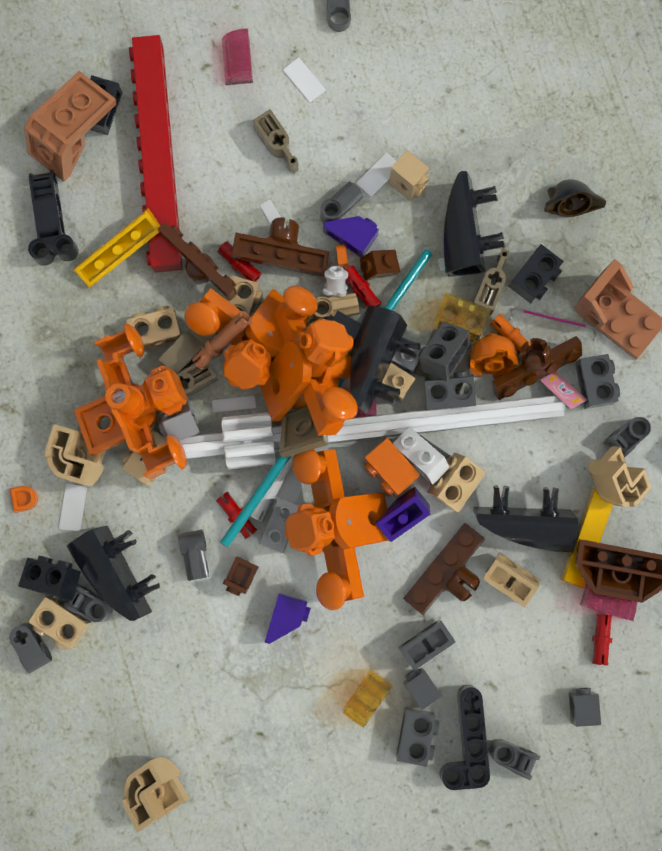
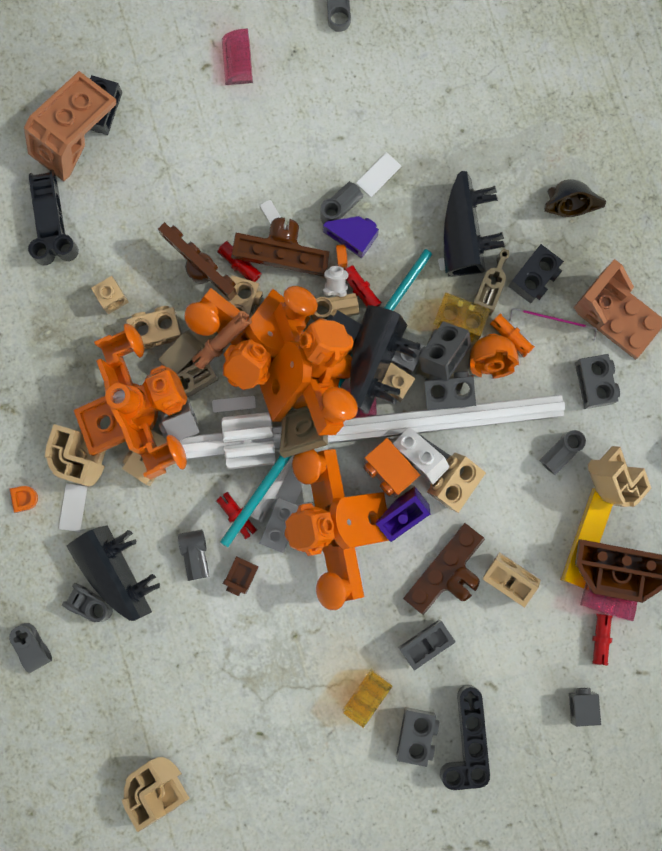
black brick [18,555,81,600] -> none
tan brick [29,596,92,650] -> none
yellow slope [73,208,160,288] -> none
red brick [129,35,183,273] -> none
dark tan piece [252,109,299,174] -> none
dark purple slope [265,593,311,644] -> none
white sticker [283,57,326,102] -> none
reddish brown bracket [360,250,400,281] -> none
tan brick [389,150,429,201] -> none
dark grey brick [403,669,442,710] -> none
black piece [473,485,578,553] -> none
dark grey piece [489,739,541,780] -> none
reddish brown plate [492,336,582,400] -> none
bright pink sticker [540,372,587,409] -> none
dark grey piece [603,417,651,458] -> none
none -> tan brick [91,276,129,314]
none -> dark grey piece [539,430,586,475]

